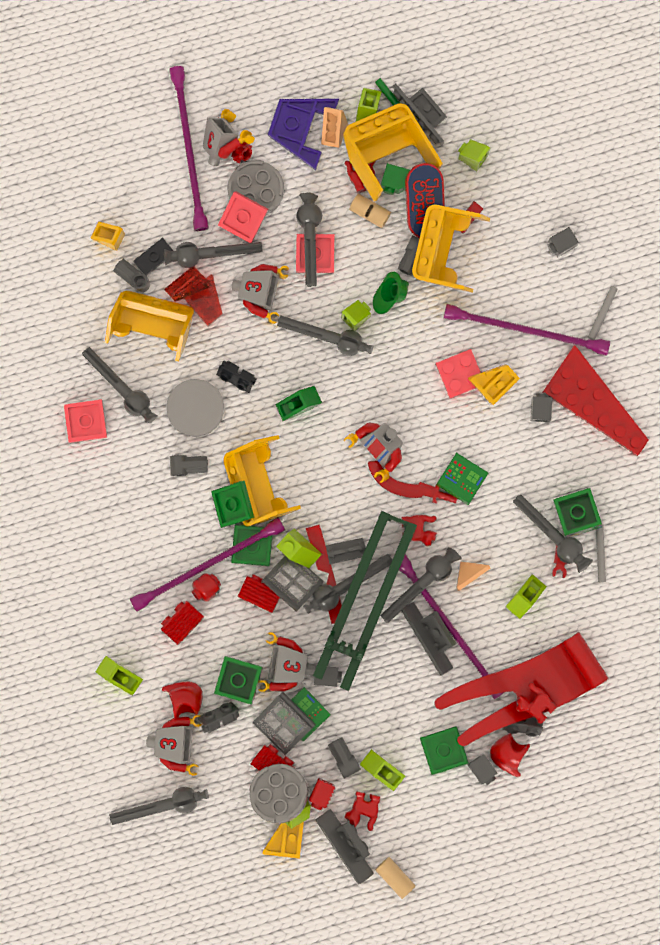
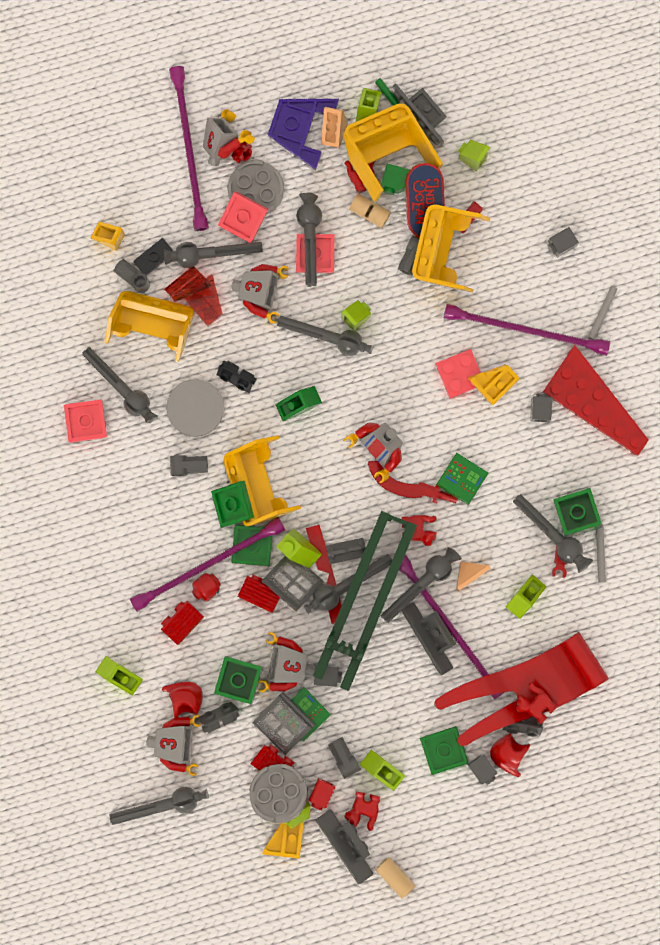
green piece [372,272,409,314] -> none

